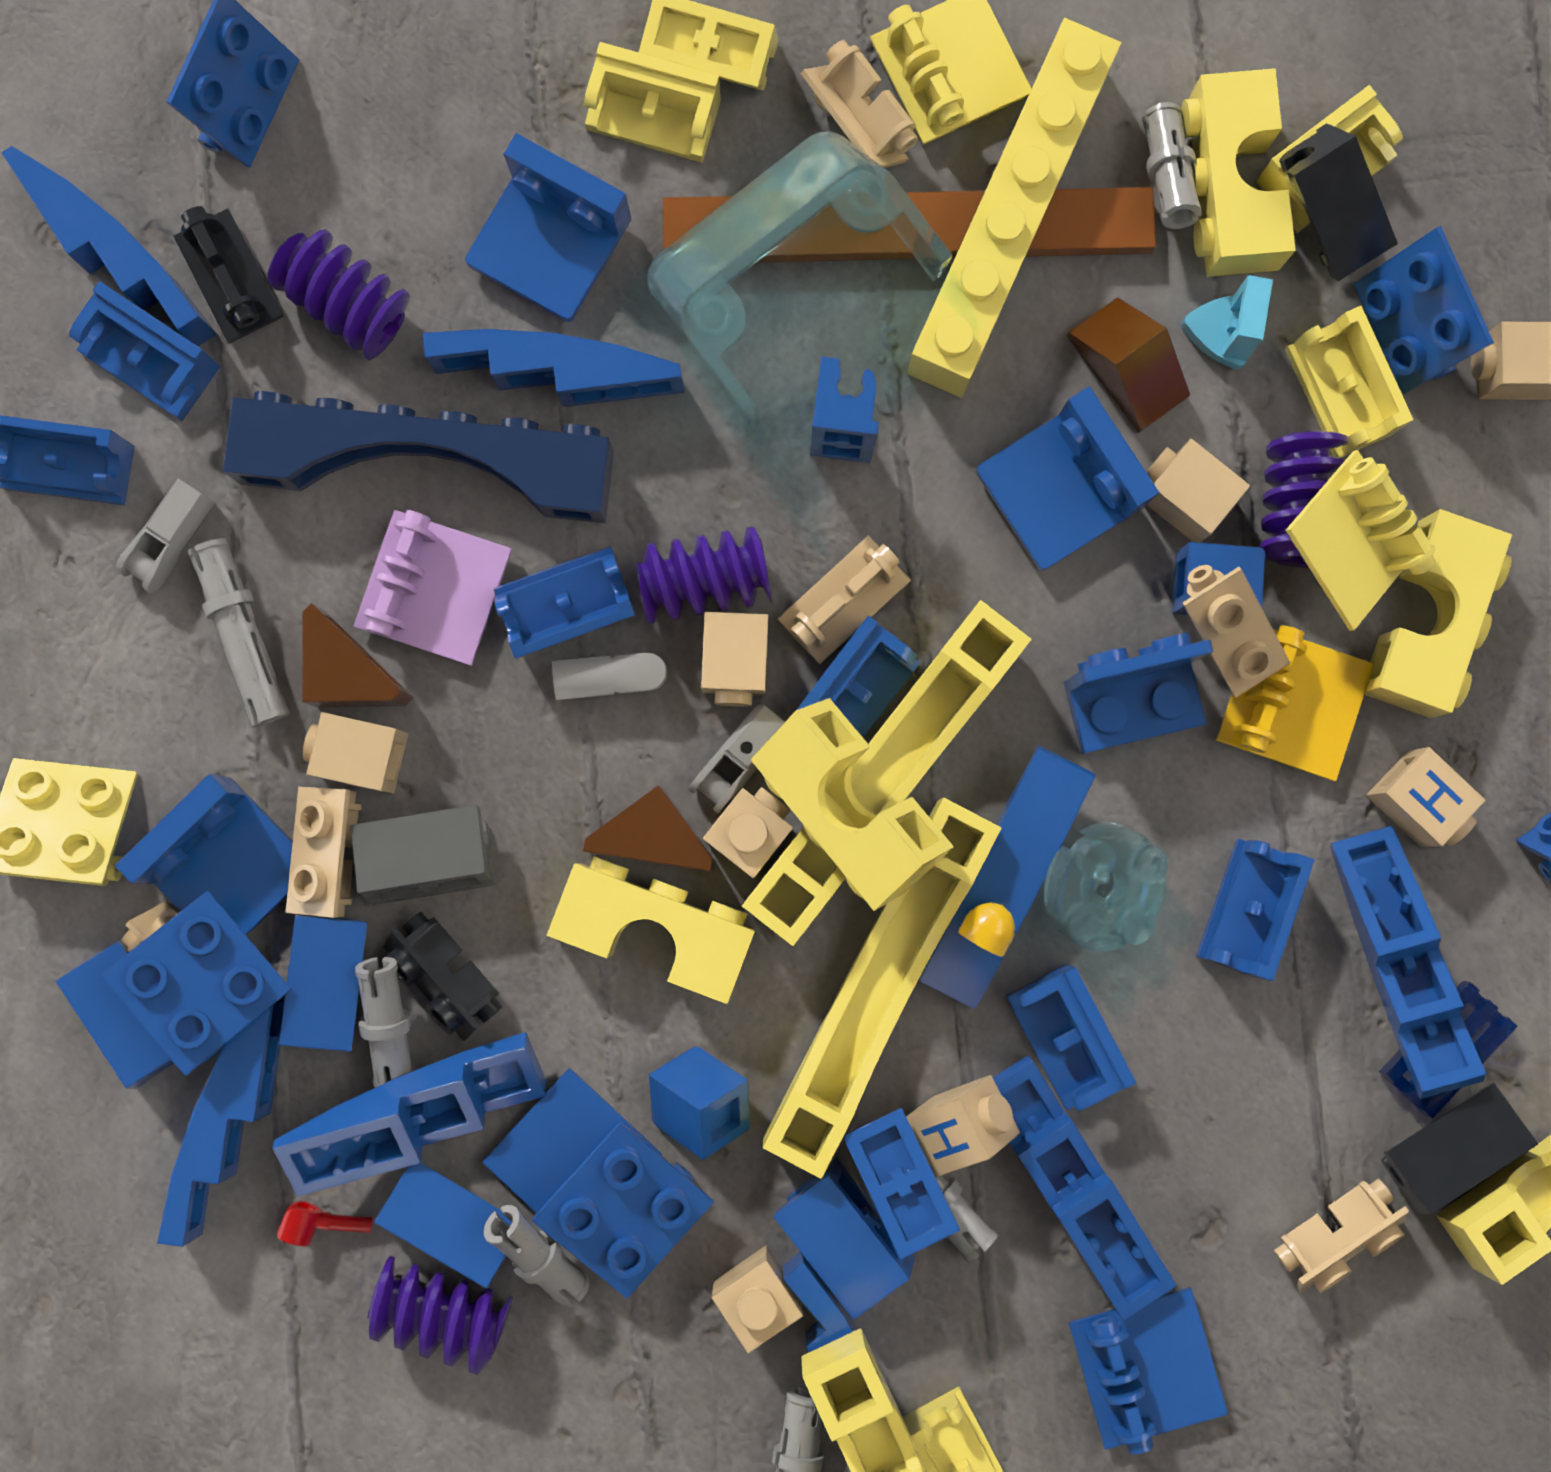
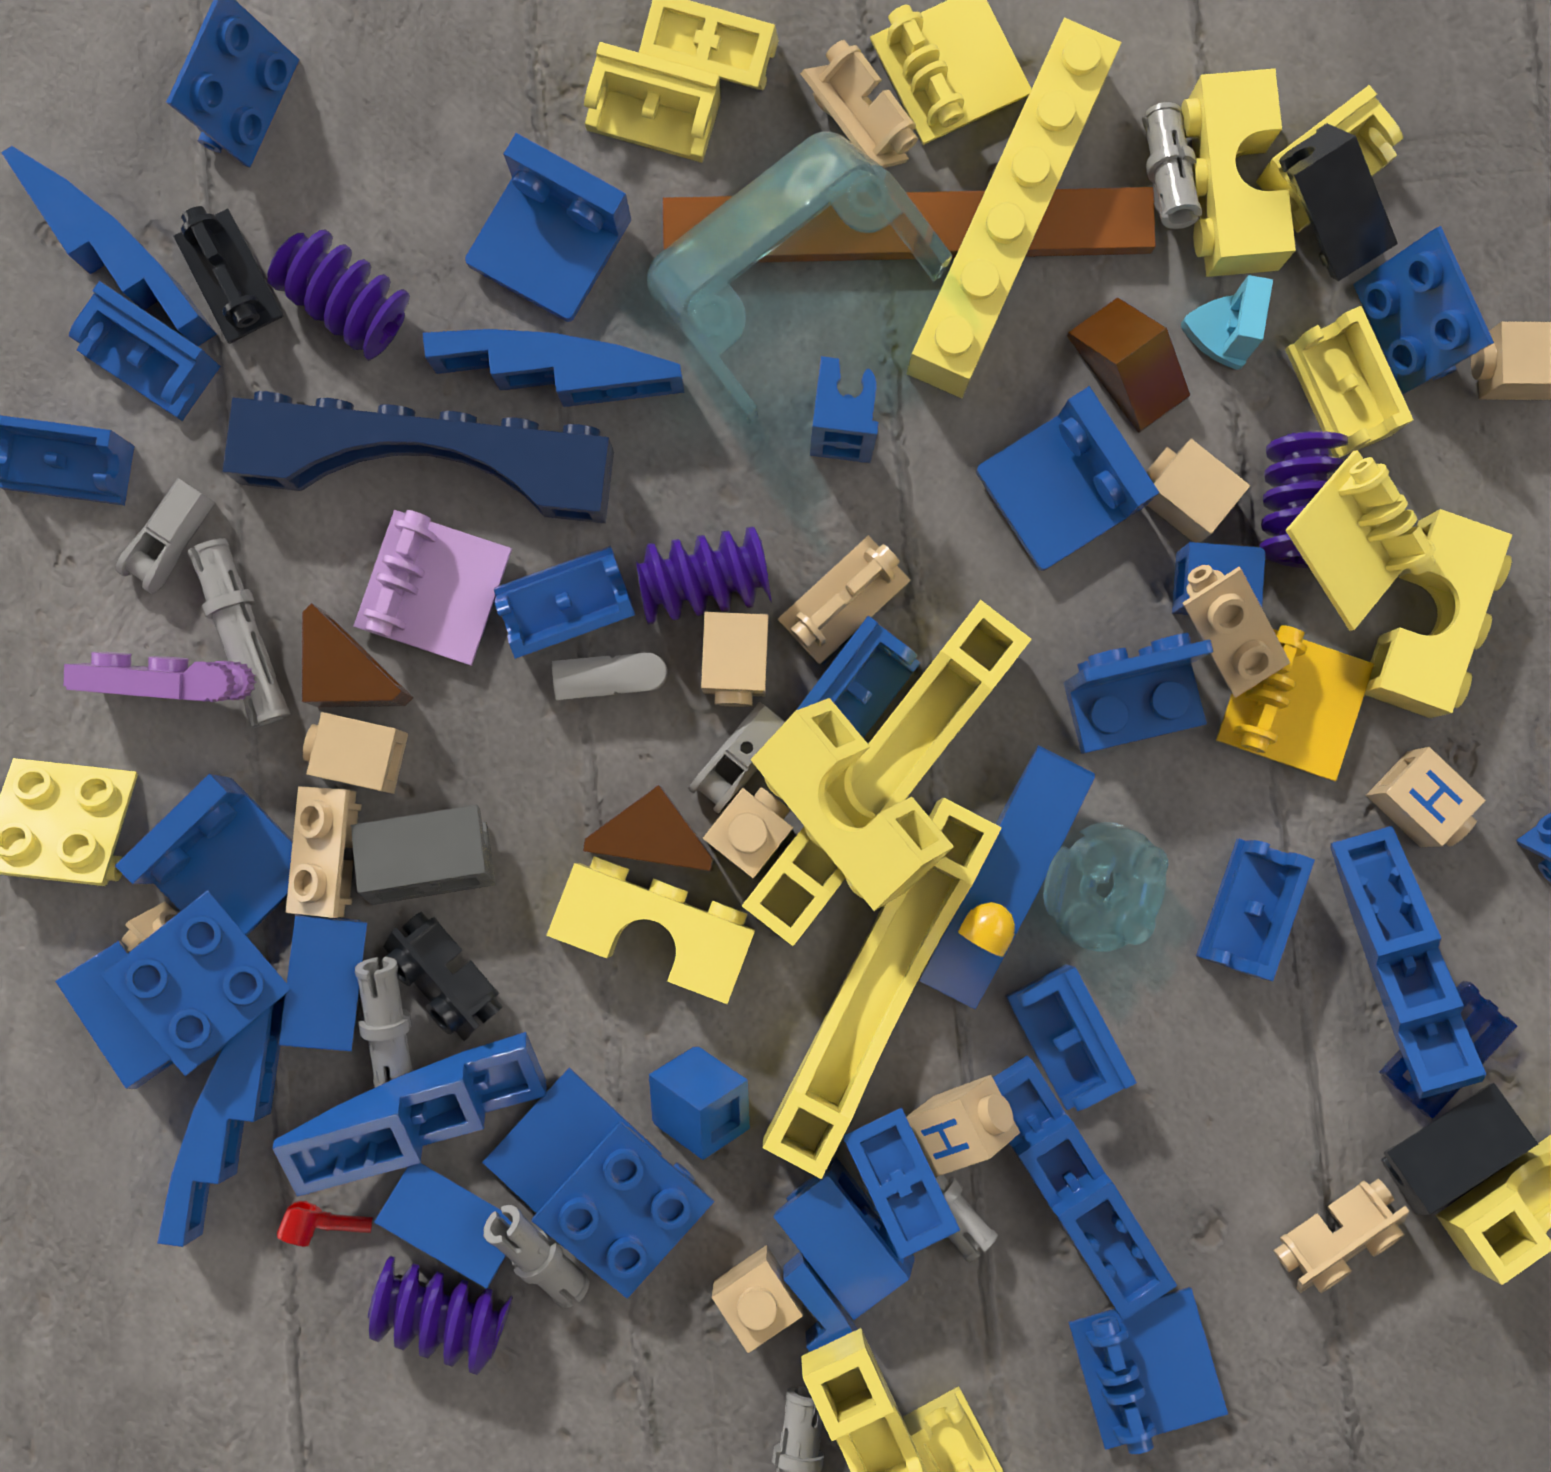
none -> medium lavender hinge [63,652,256,702]

